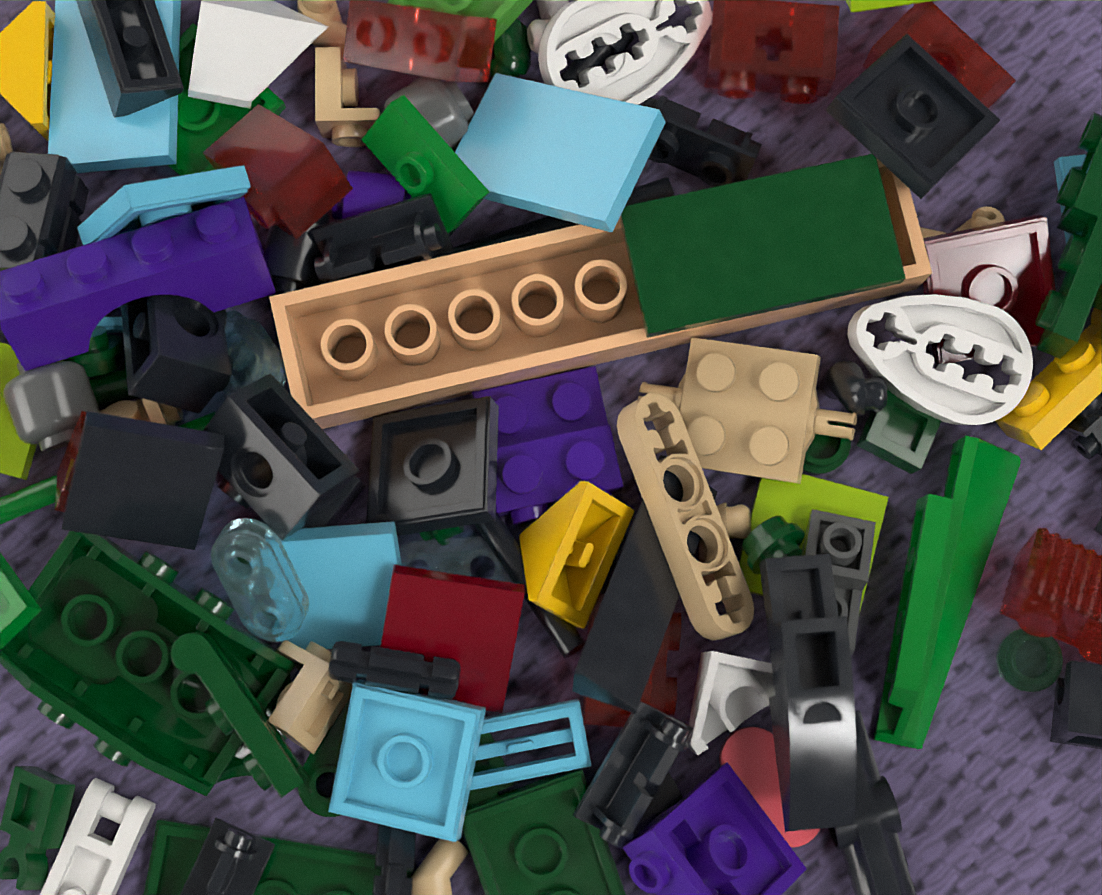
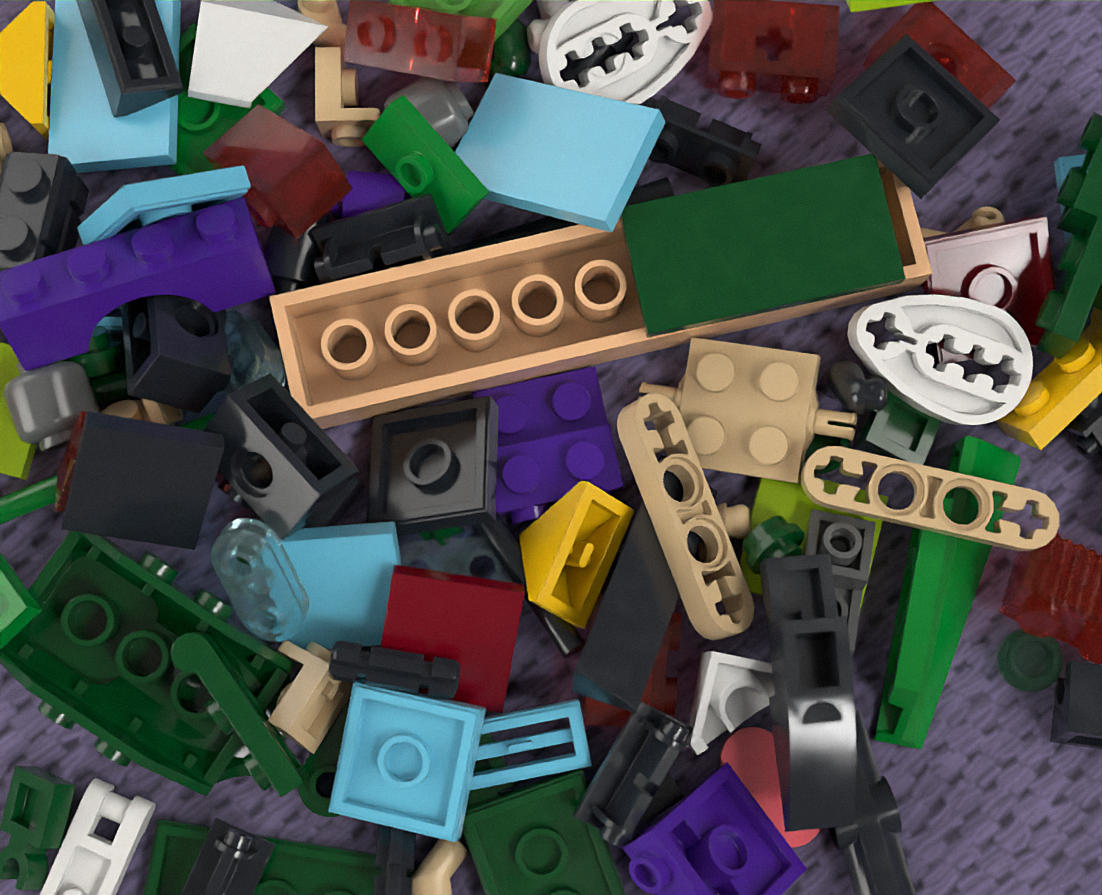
none -> tan beam [801,446,1059,551]

